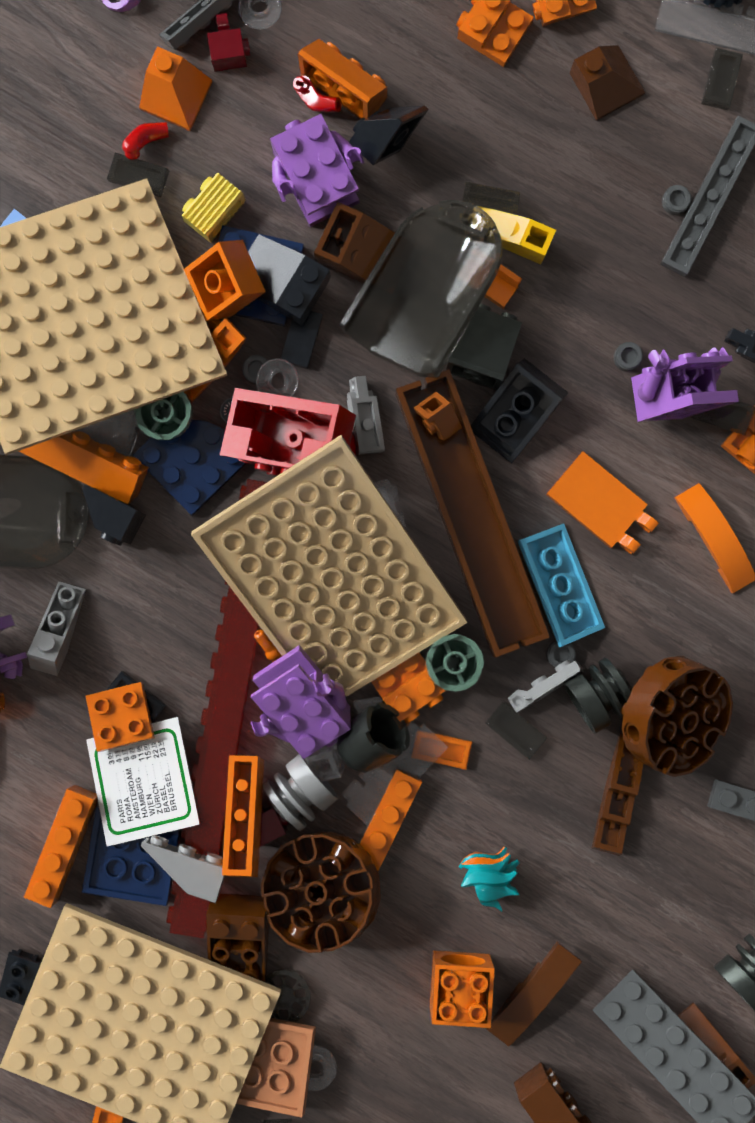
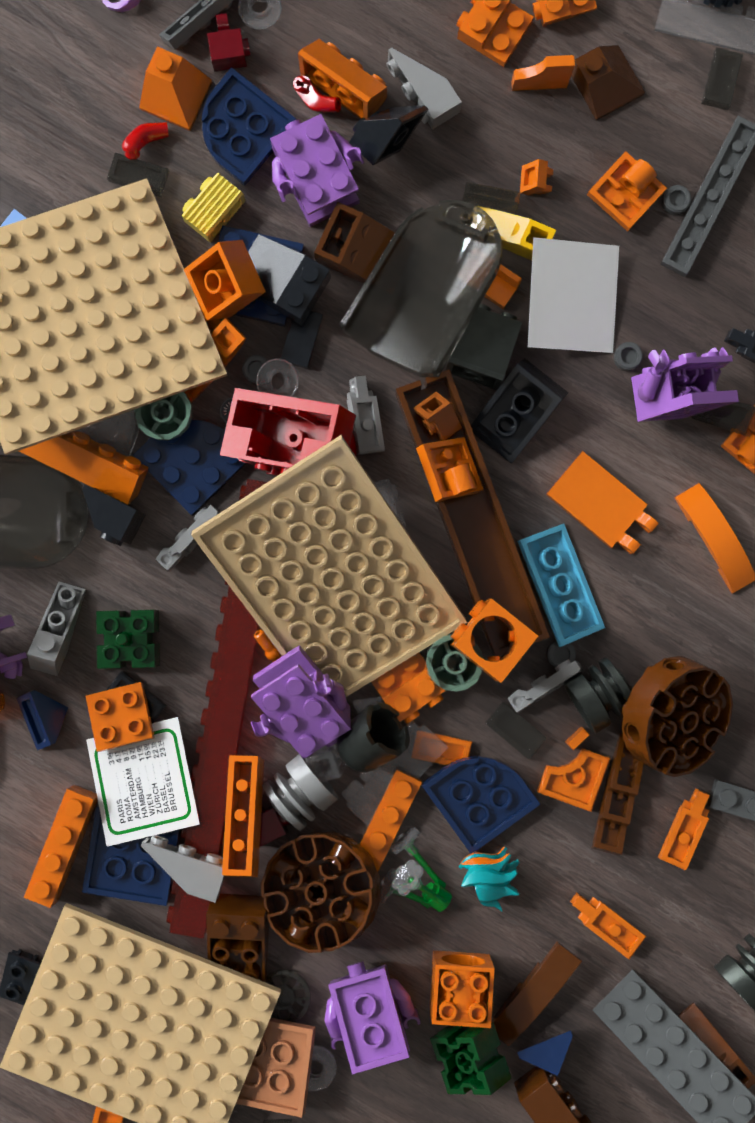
none -> dark blue slope [16,690,68,751]
none -> dark green brick [96,610,160,669]
none -> light grey hinge [156,505,221,571]
none -> dark blue plate [202,67,297,186]
none -> medium lavender torso [324,961,420,1074]
none -> clear plant [380,827,452,912]
none -> light grey slope [386,48,462,130]
none -> orange plate [416,437,484,502]
none -> dark blue plate [421,756,540,854]
none -> dark green brick [430,1022,512,1095]
none -> orange brick [451,598,538,683]
none -> orange tile [511,55,575,91]
none -> dark blue slope [517,1030,573,1076]
none -> orange tile [520,159,553,196]
none -> white sticker [528,237,619,353]
none -> orange tile [537,748,610,812]
none -> orange piece [565,727,590,750]
none -> orange hinge [570,892,646,959]
none -> orange plate [587,151,667,232]
none -> orange hinge [658,788,710,870]

